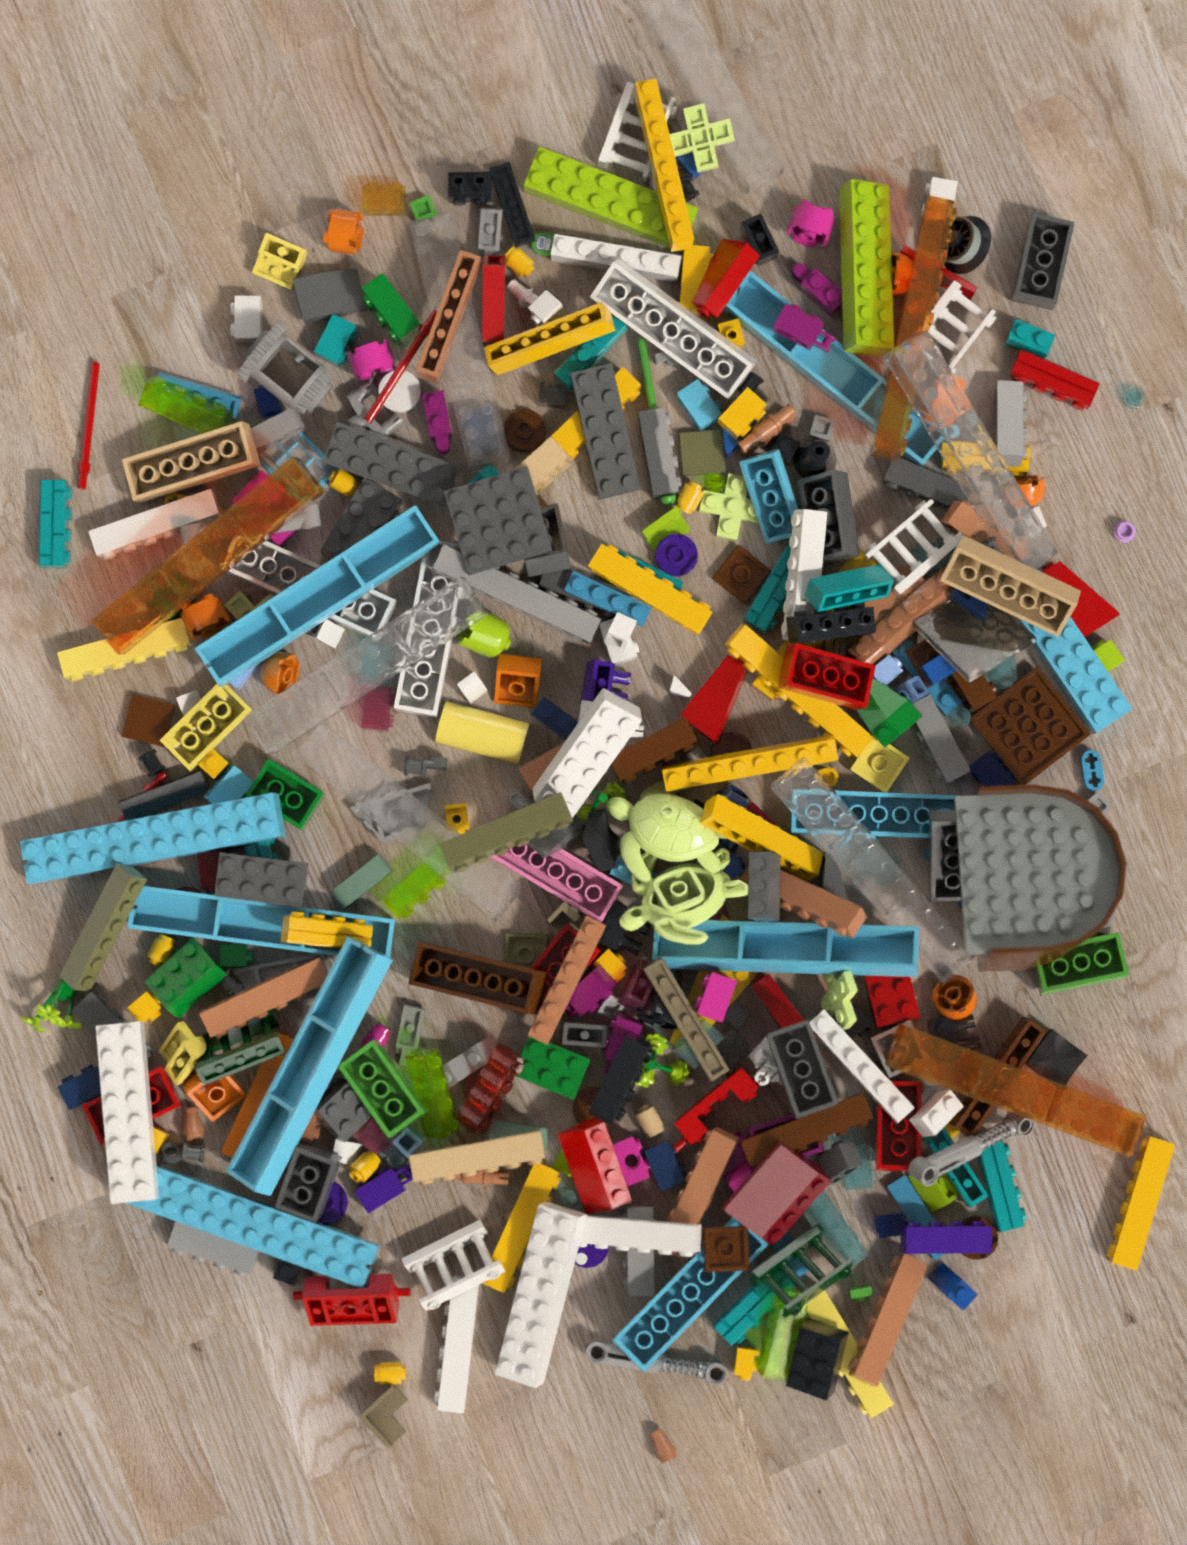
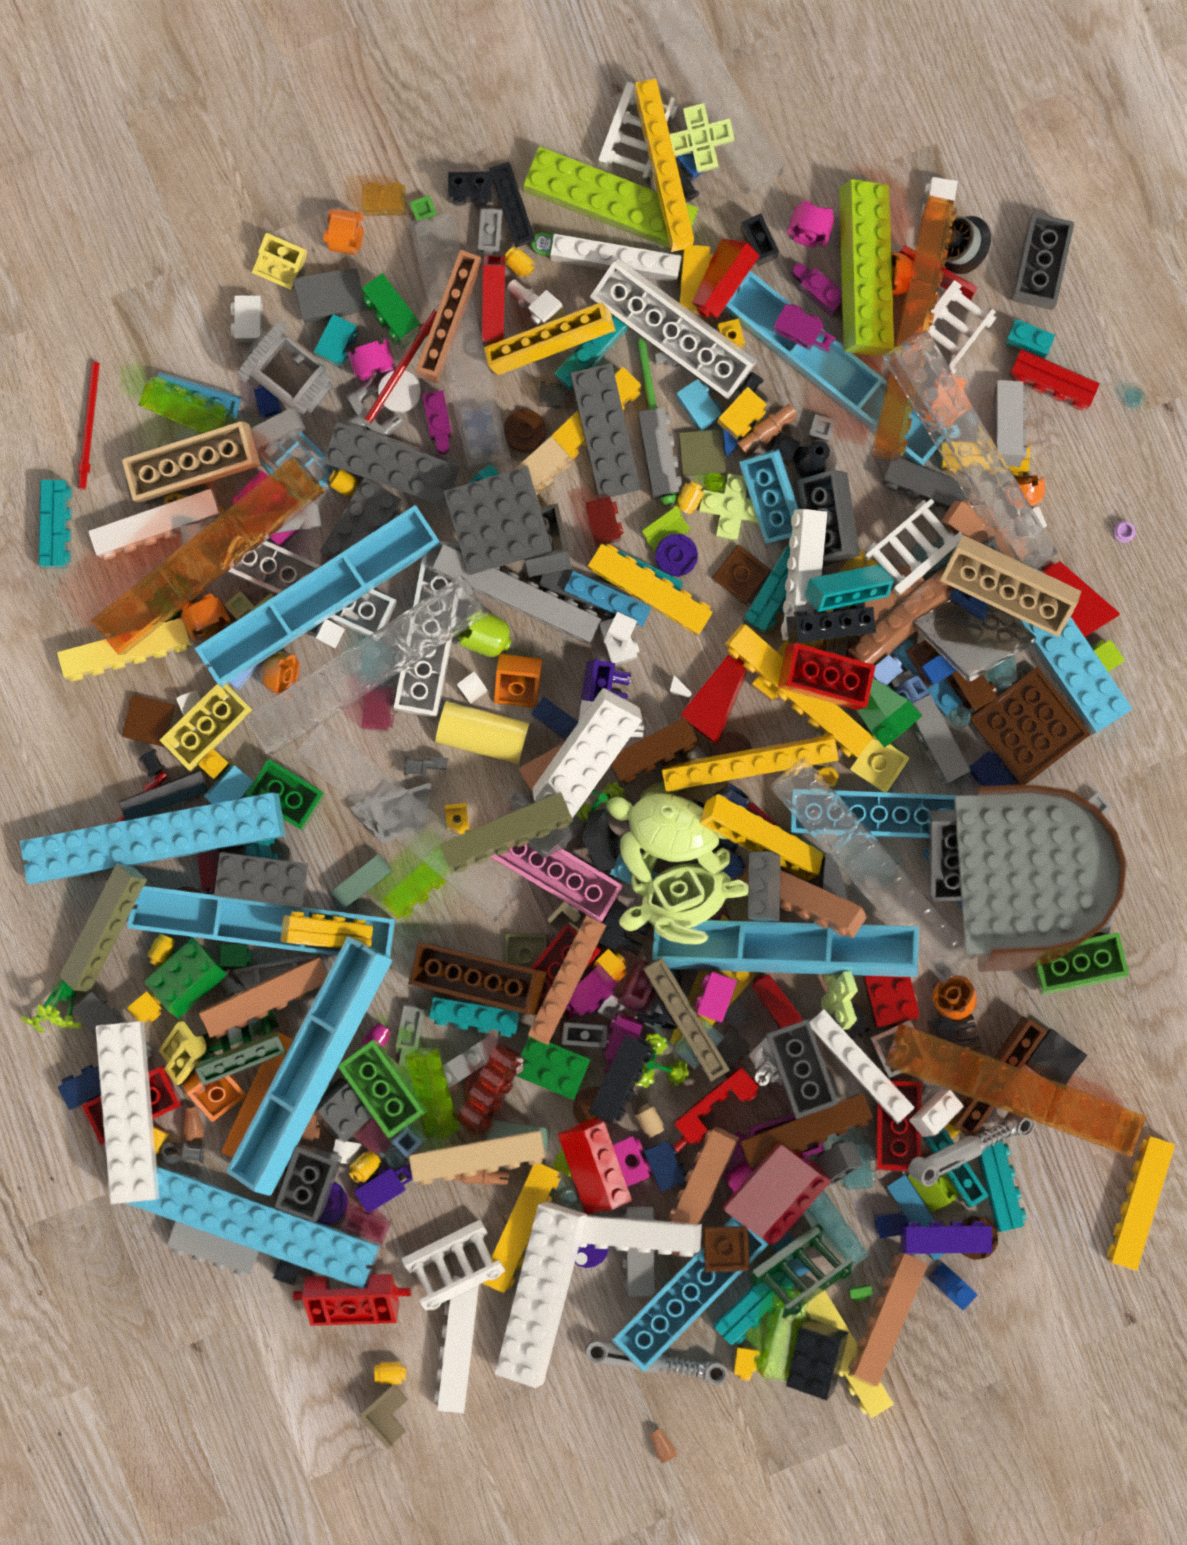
dark azure beam [1080,750,1104,791] -> none
none -> clear pink brick [342,1206,392,1244]
none -> teal brick [429,997,520,1037]
none -> clear red piece [585,496,624,547]
none -> dark grey tile [889,670,913,689]

